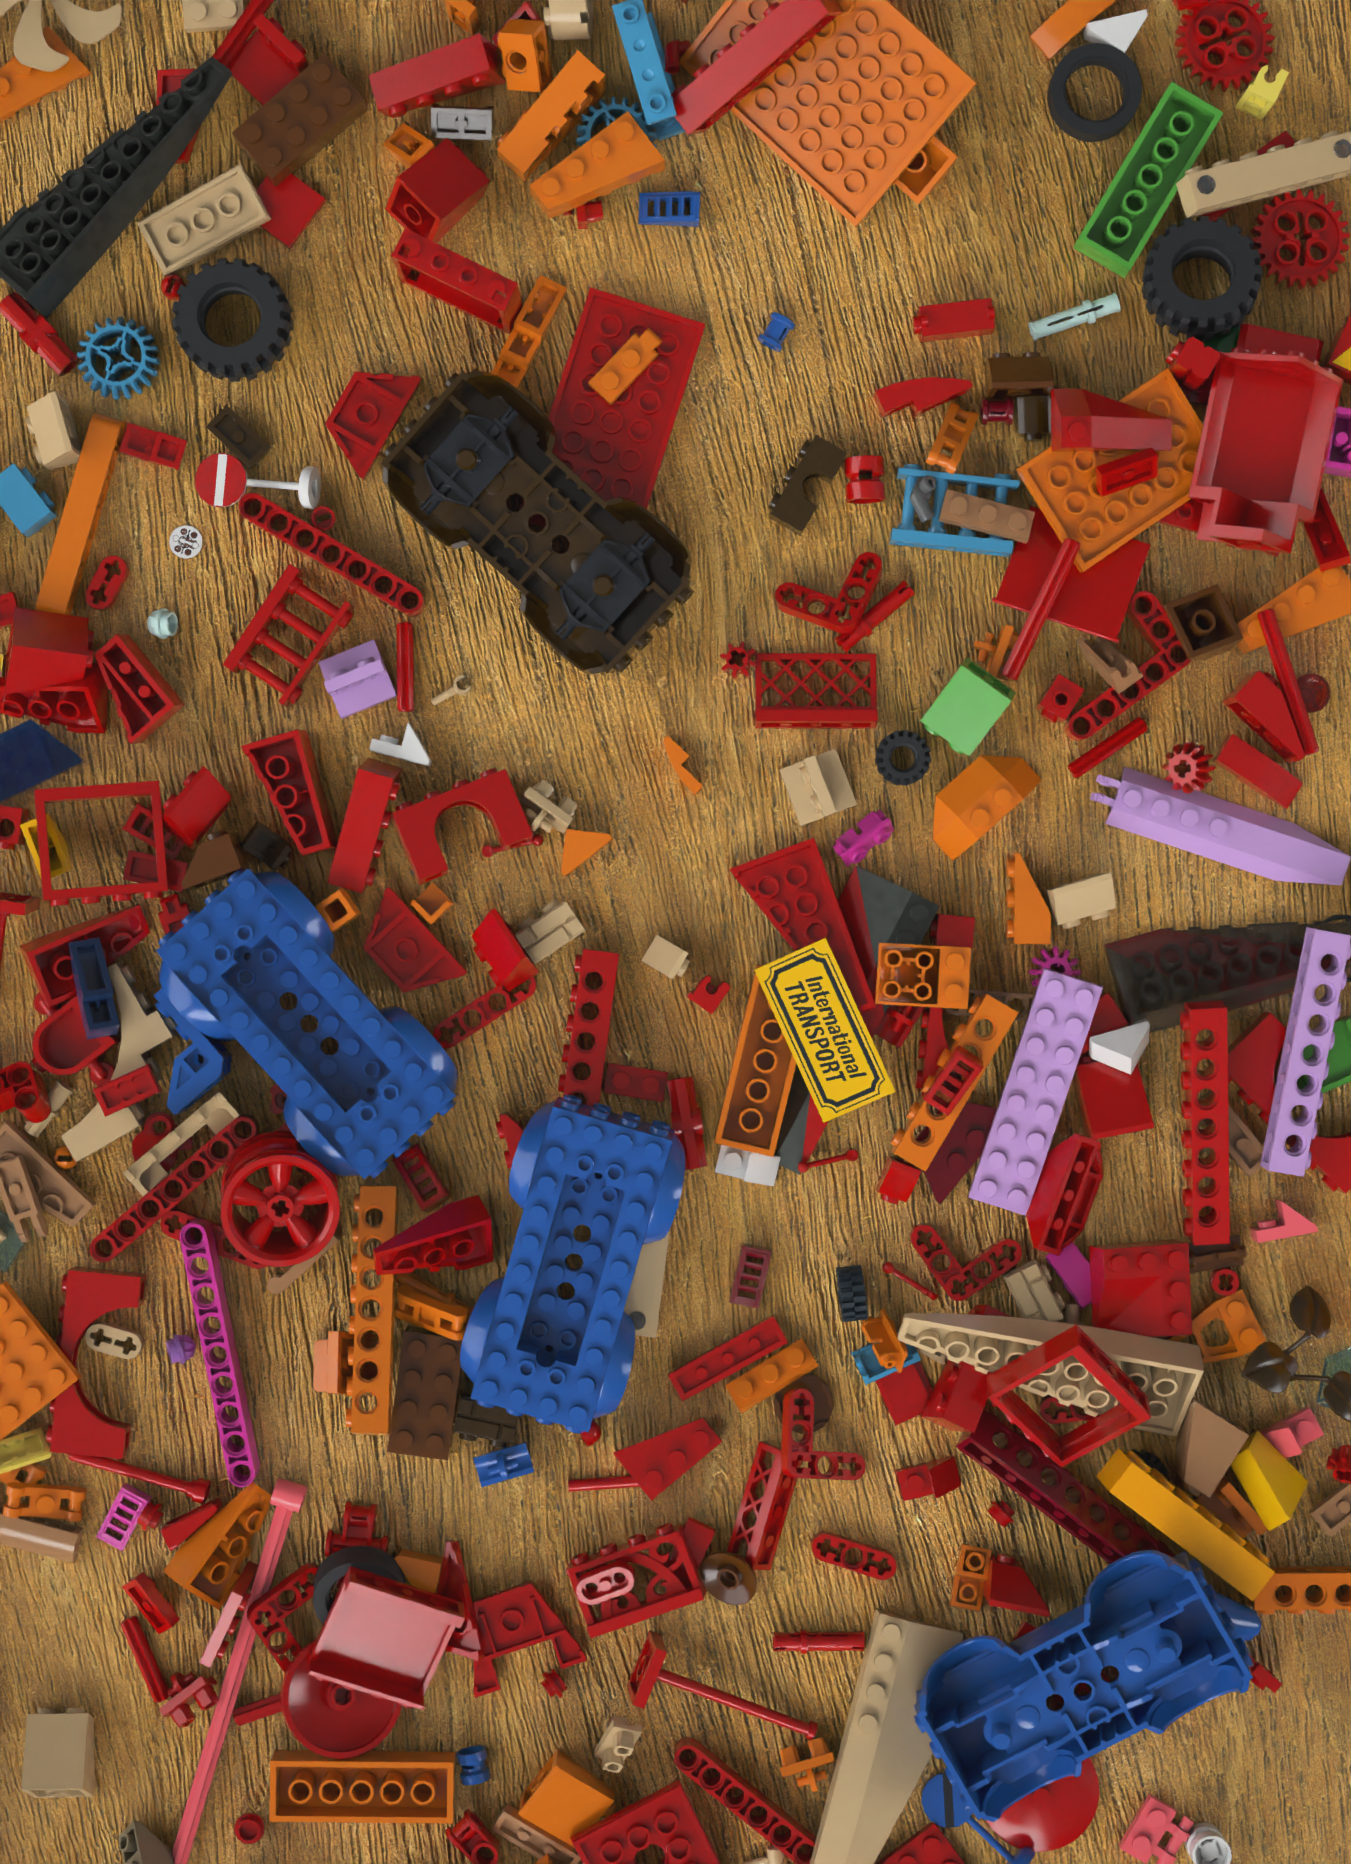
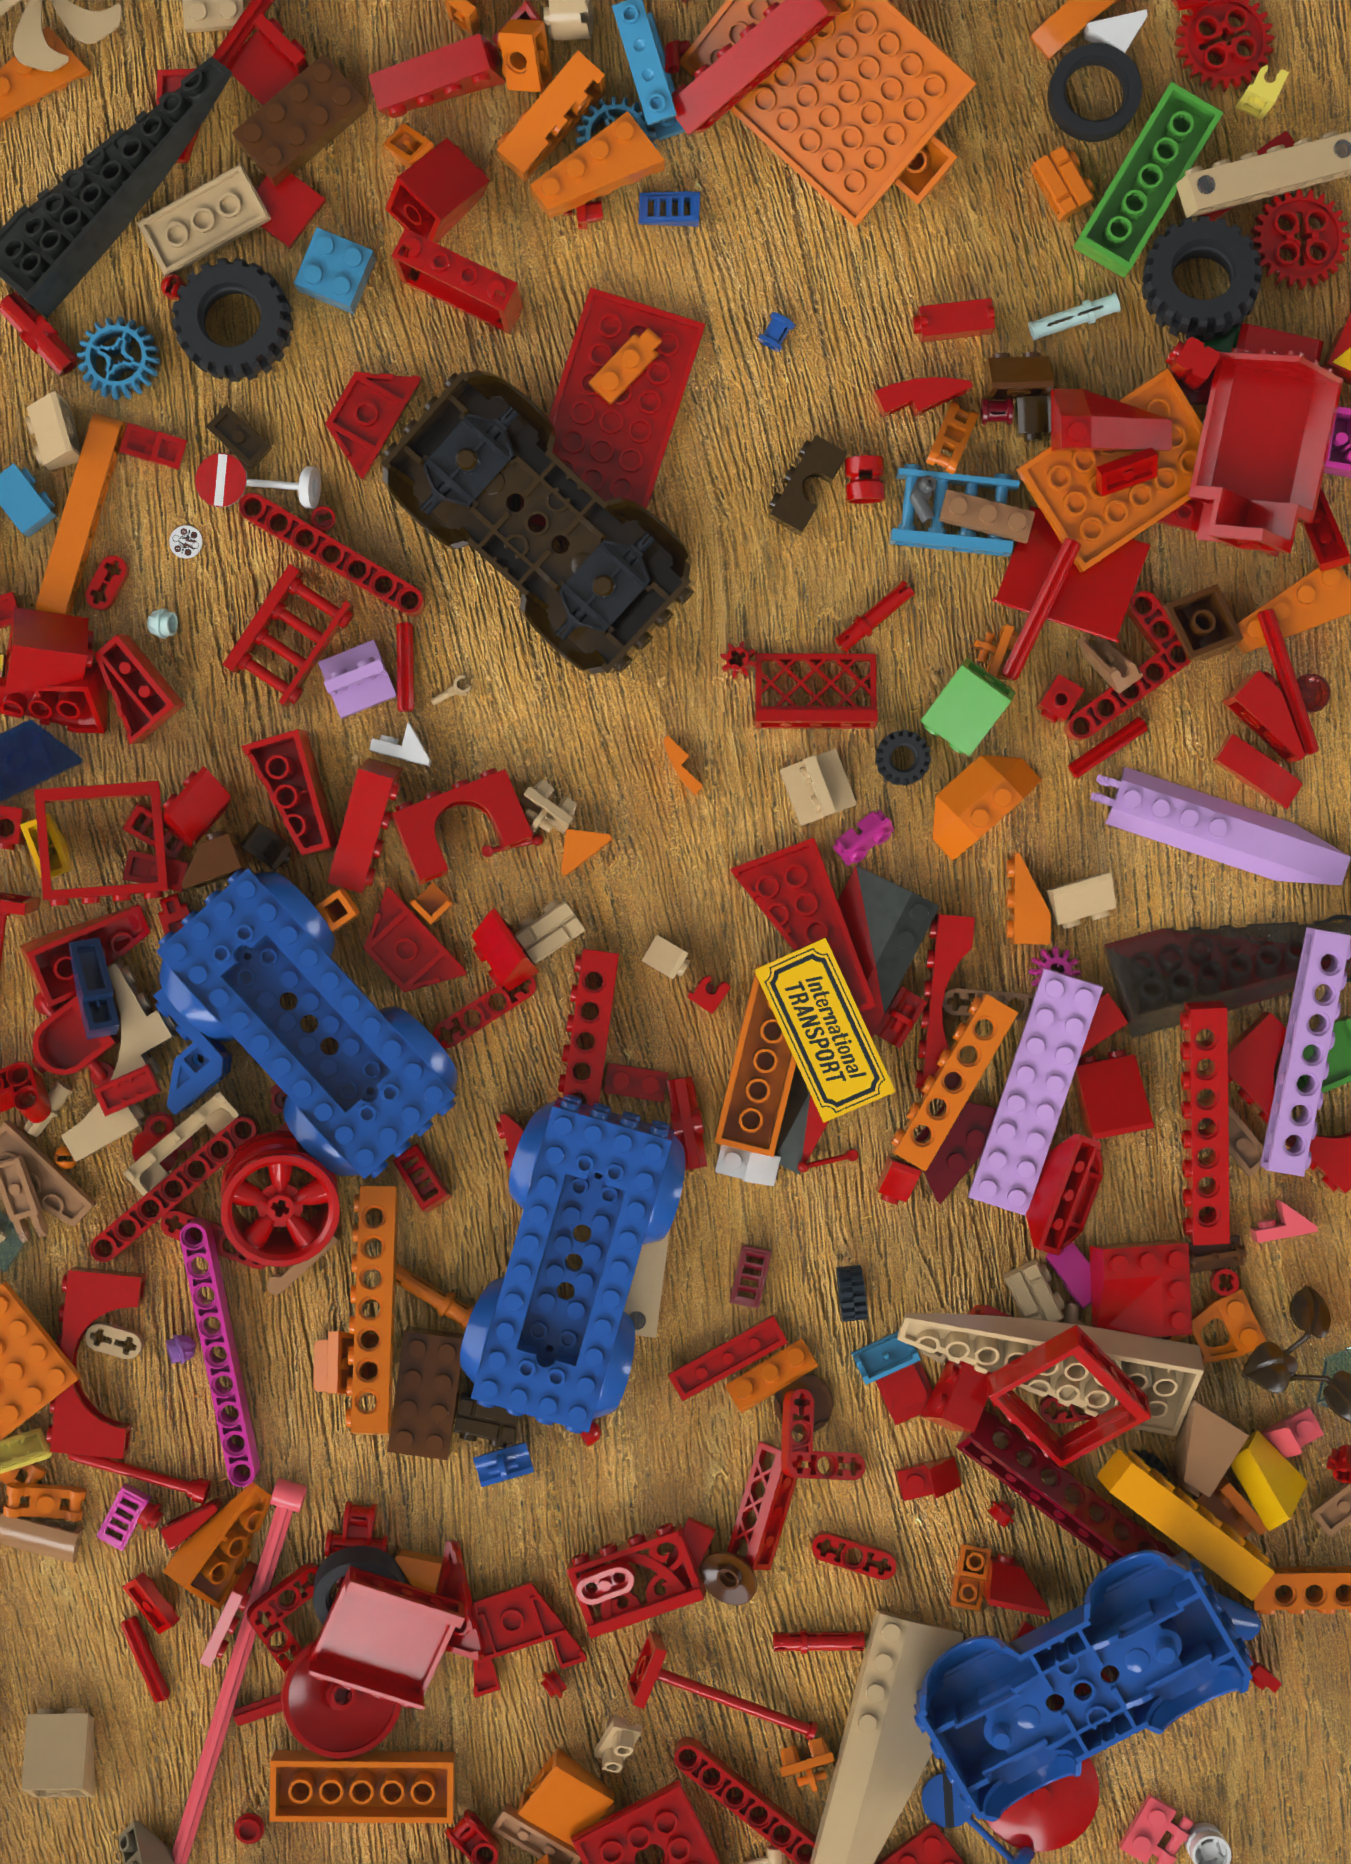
red hips [159,1672,219,1728] -> none
red wedge [373,1195,493,1275] -> none
orange plate [395,1284,468,1341] -> none
hinge [431,103,494,140] -> none
blue wheel [456,1745,491,1785] -> none
orange slope [491,275,567,389] -> none
red bar [568,1475,640,1492] -> none
red wedge [613,1417,723,1501] -> none
red beam [775,552,883,634] -> none
orange hinge [861,1308,908,1373] -> none
orange slope [875,943,971,1009] -> none
red hinge [882,1262,938,1301] -> none
red beam [910,1223,1022,1301] -> none
red slope [923,1045,984,1116] -> none
white slope [1089,1021,1150,1075] -> none
red gear [1162,741,1216,794] -> none
none -> dark azure brick [293,227,377,315]
none -> orange brick [1030,145,1095,222]

